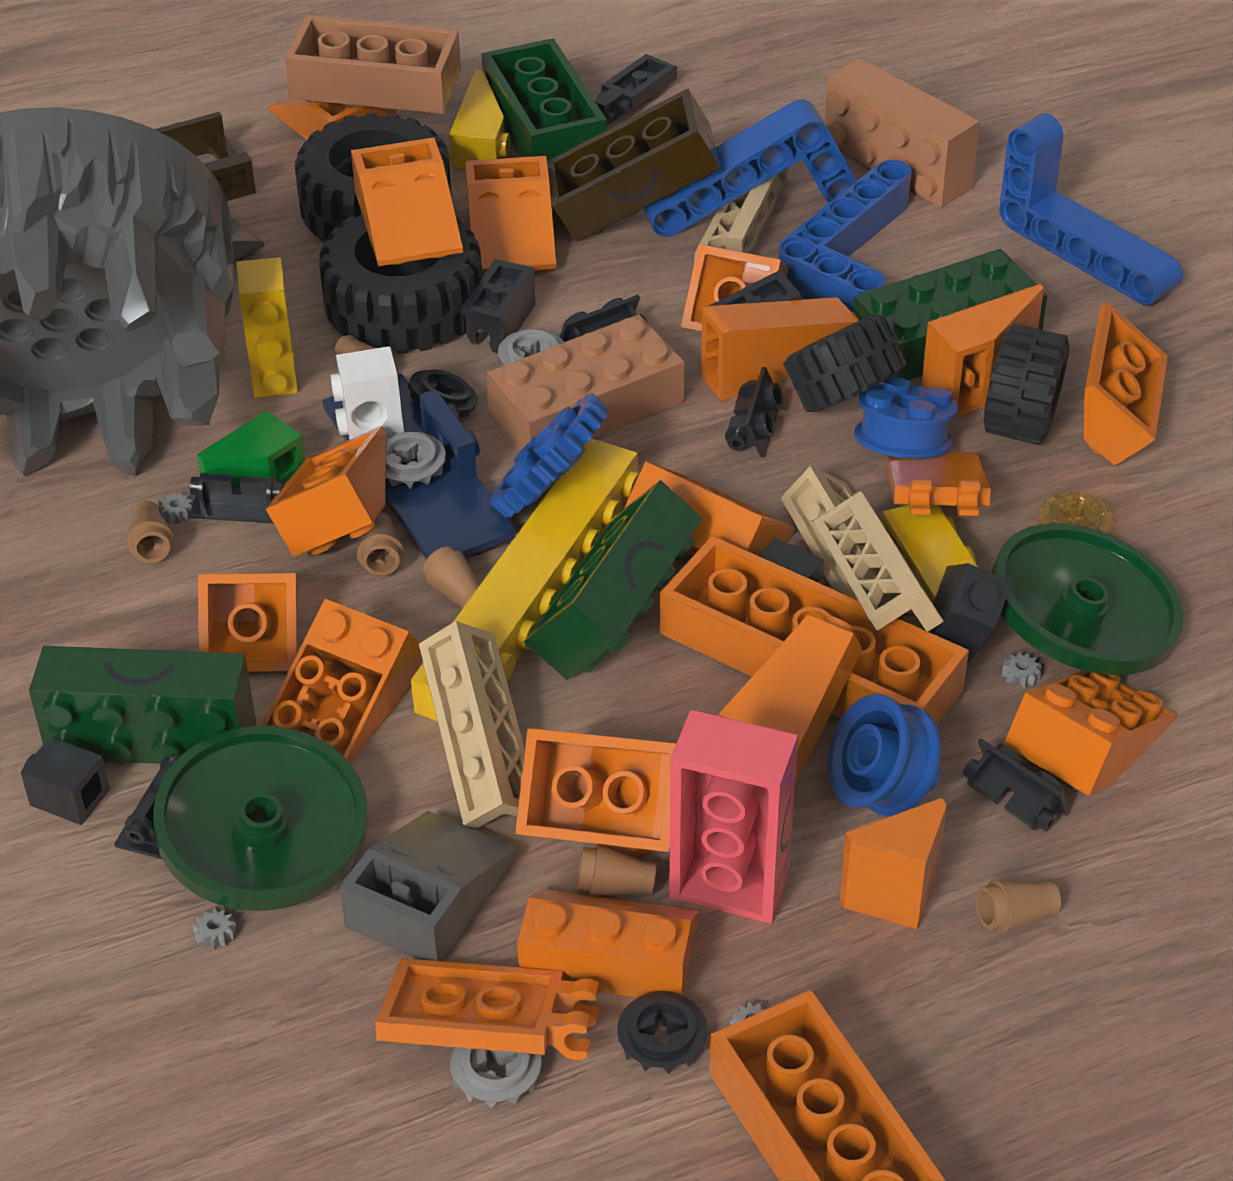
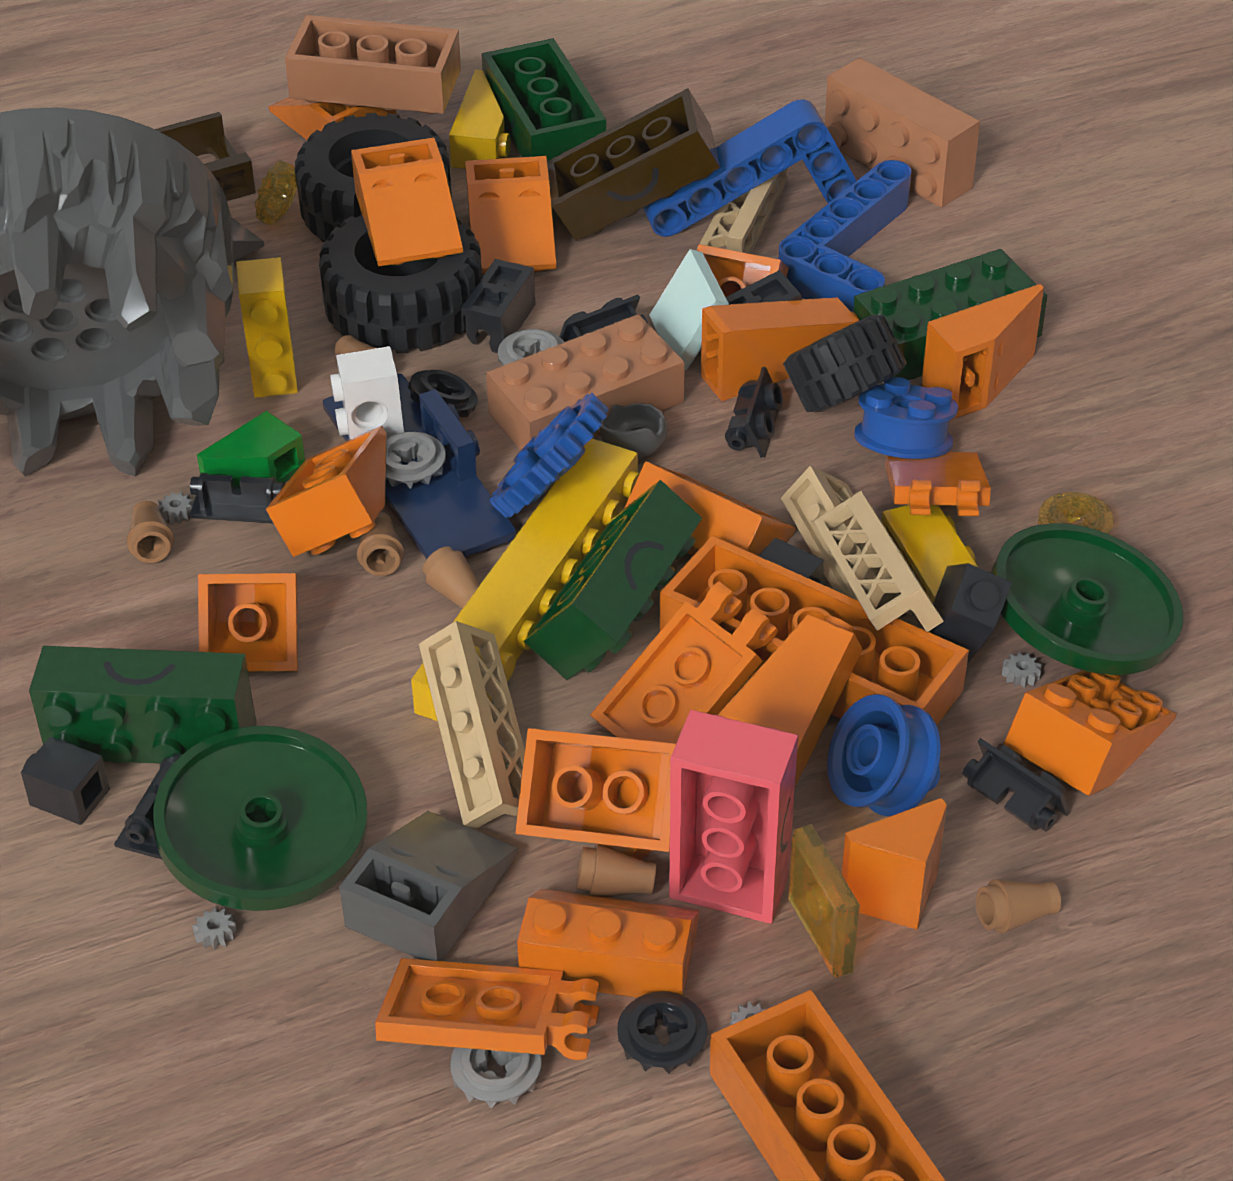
orange slope [261,599,423,763] -> none
black hinge [594,54,677,125] -> none
black tyre [983,323,1070,445] -> none
blue beam [999,113,1183,305] -> none
orange slope [1083,302,1168,466] -> none
none -> clear yellow gear [254,160,297,225]
none -> orange tile [590,581,778,743]
none -> dark grey hair [599,403,669,459]
none -> light aqua tile [649,249,729,370]
none -> clear yellow plate [788,824,860,978]

